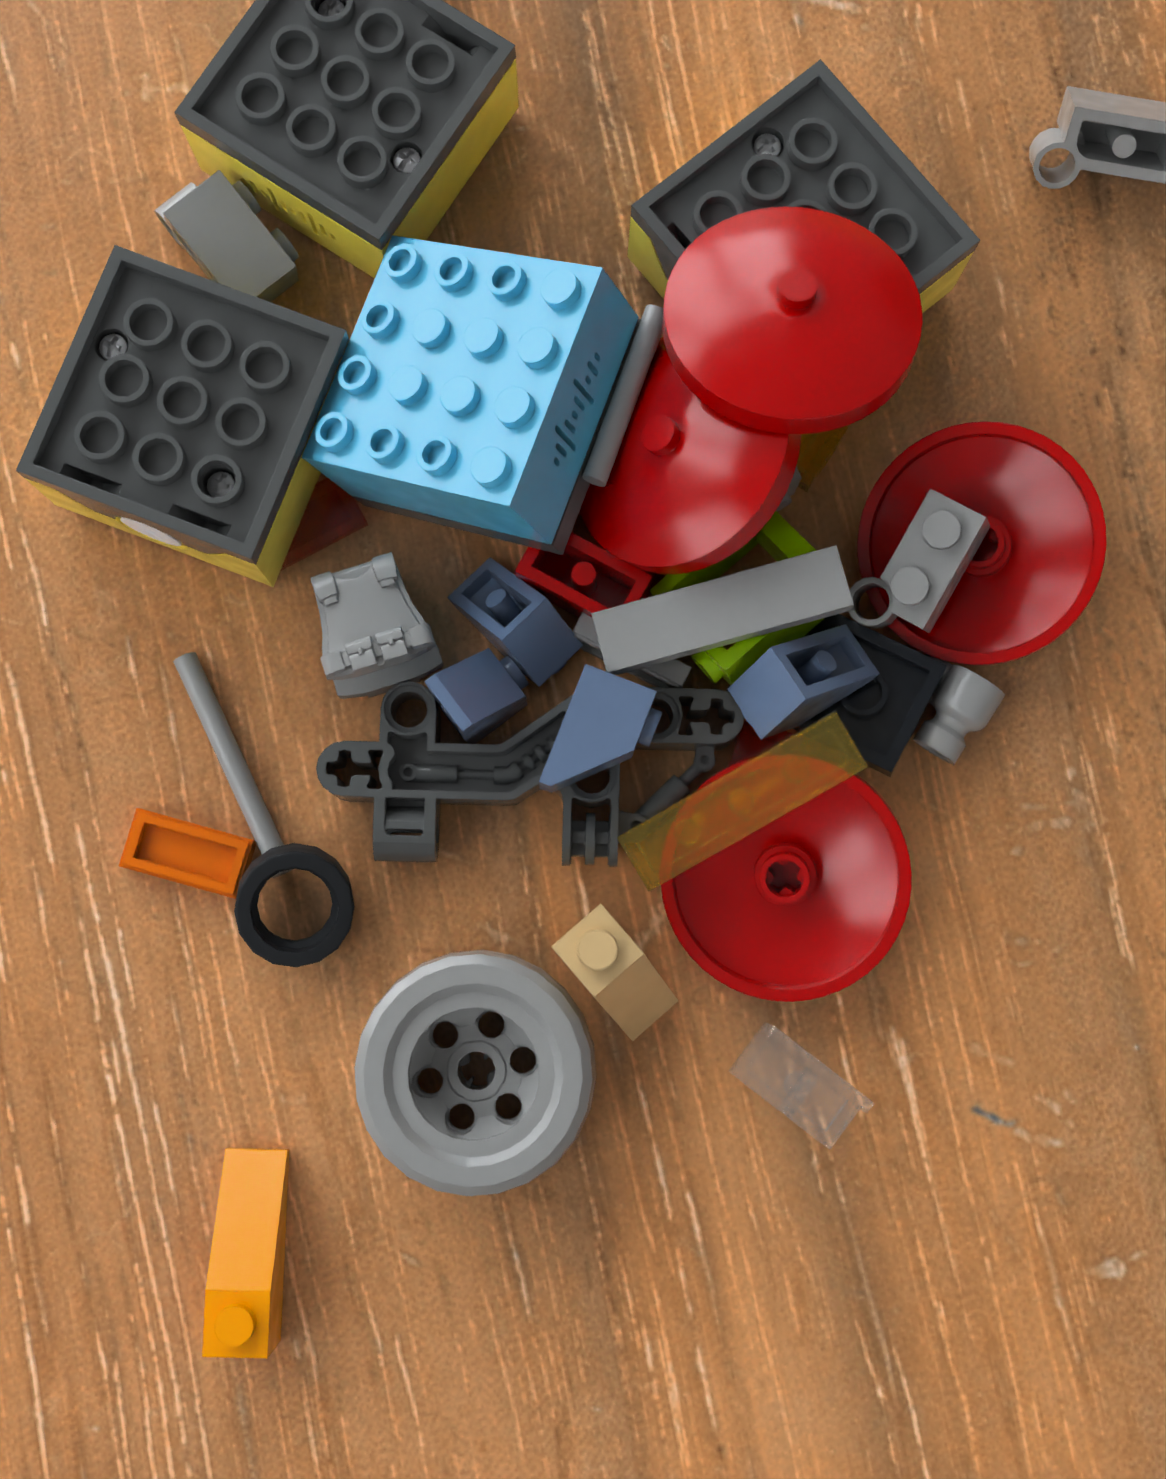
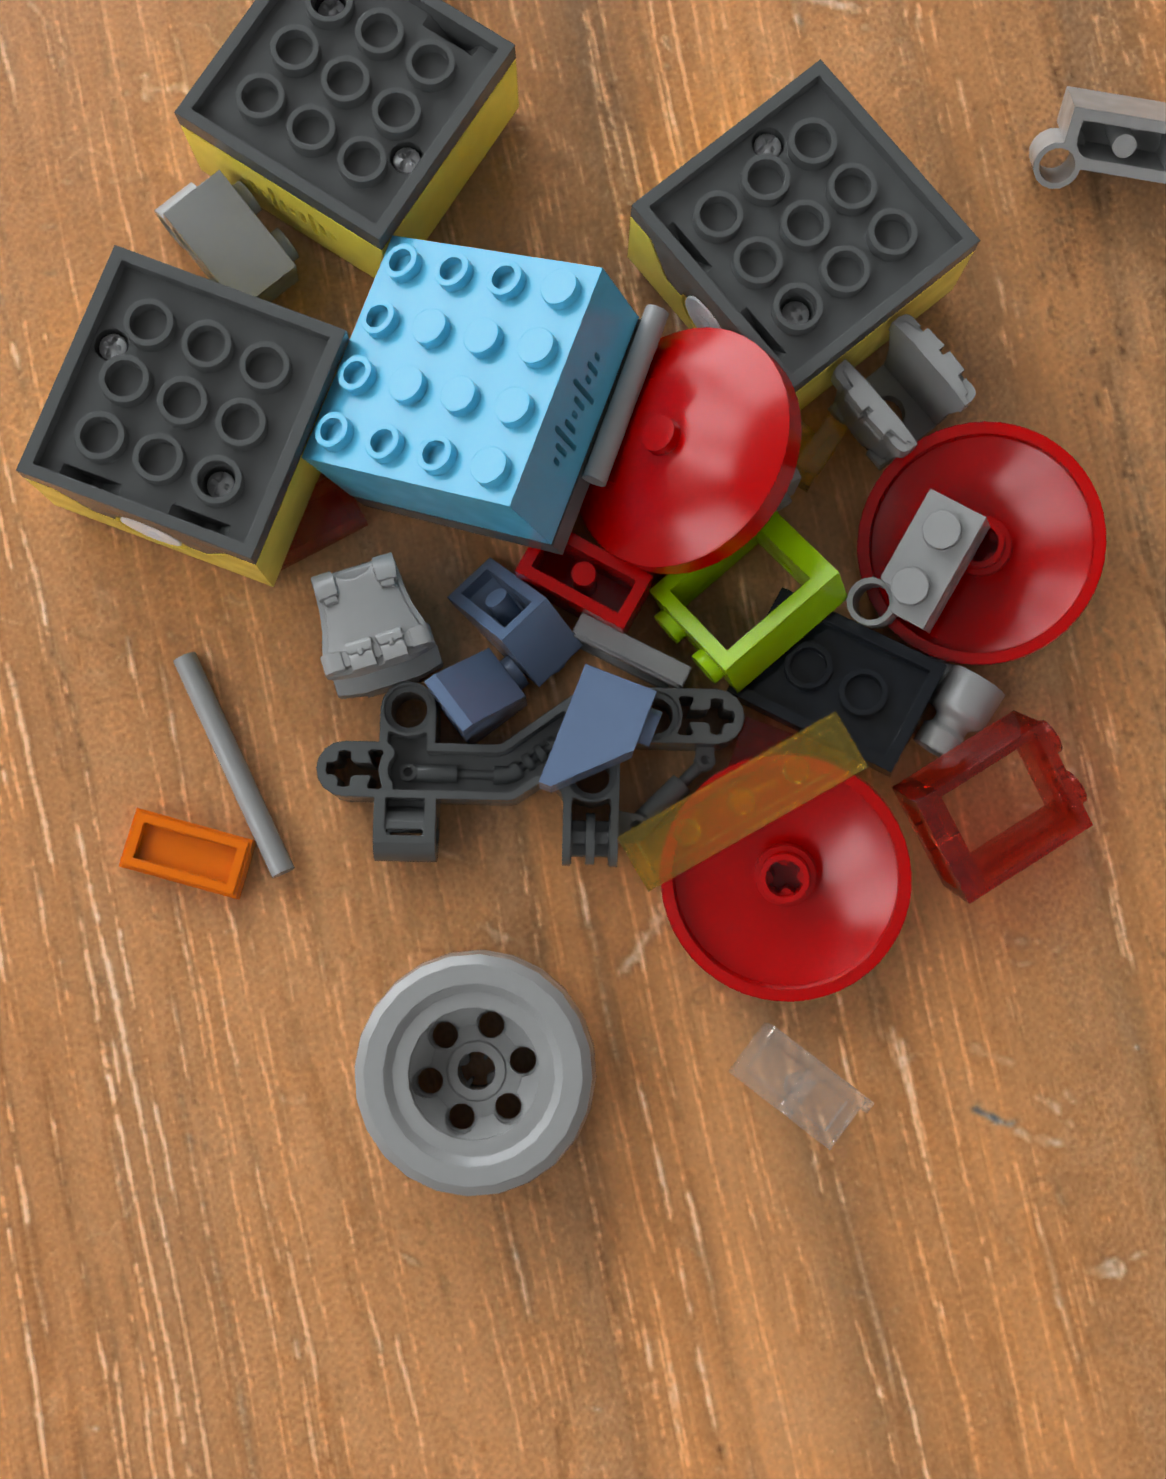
light orange slope [202,1148,289,1359] -> none
black tyre [234,843,355,967] -> none
tan slope [551,903,678,1042] -> none
light grey tile [591,545,854,675] -> none
red dish [662,207,923,434] -> none
sand blue slope [728,624,880,740] -> none
none -> light grey piece [828,314,976,471]
none -> clear red window [891,710,1093,904]

